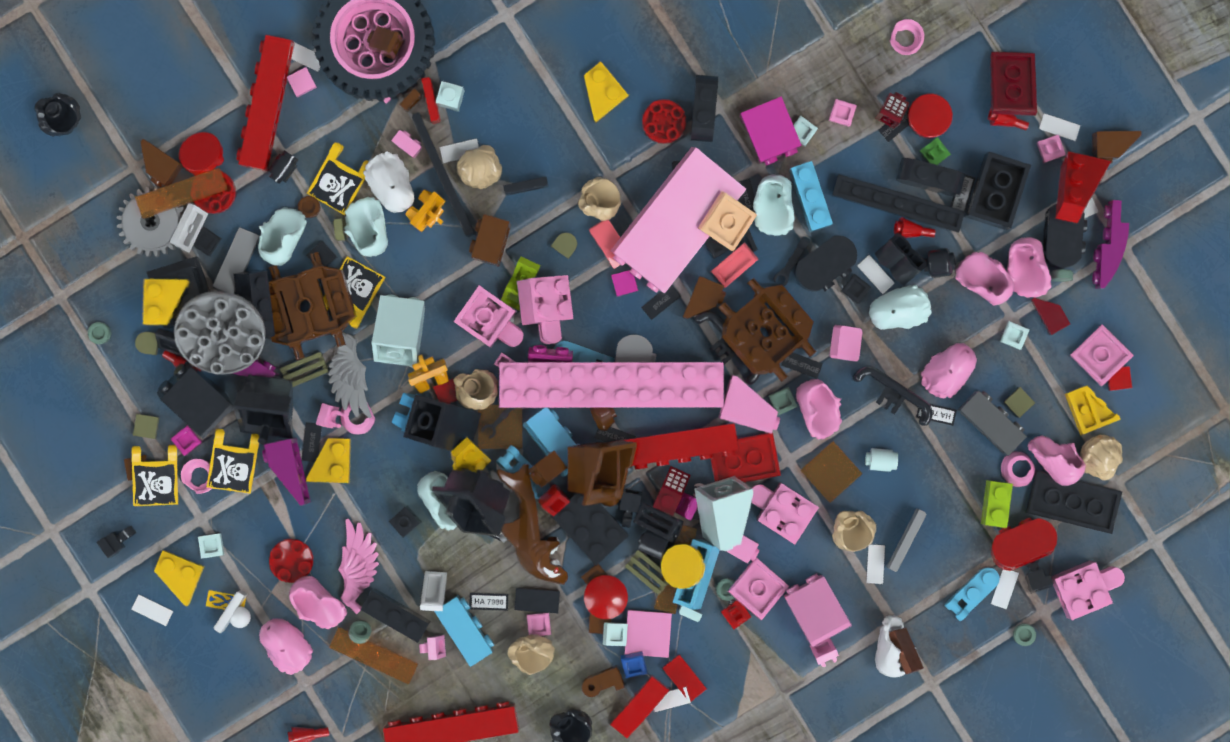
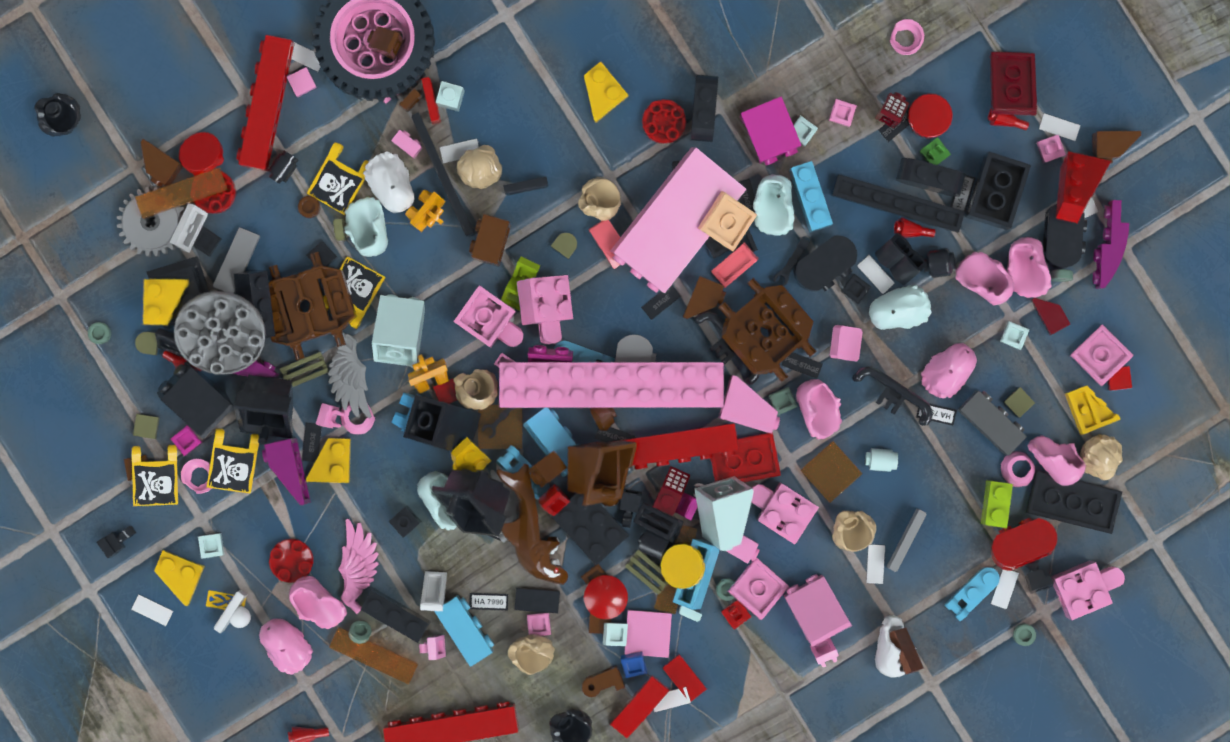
light aqua piece [258,207,307,266] -> none
dark pink tile [611,270,638,297] -> none

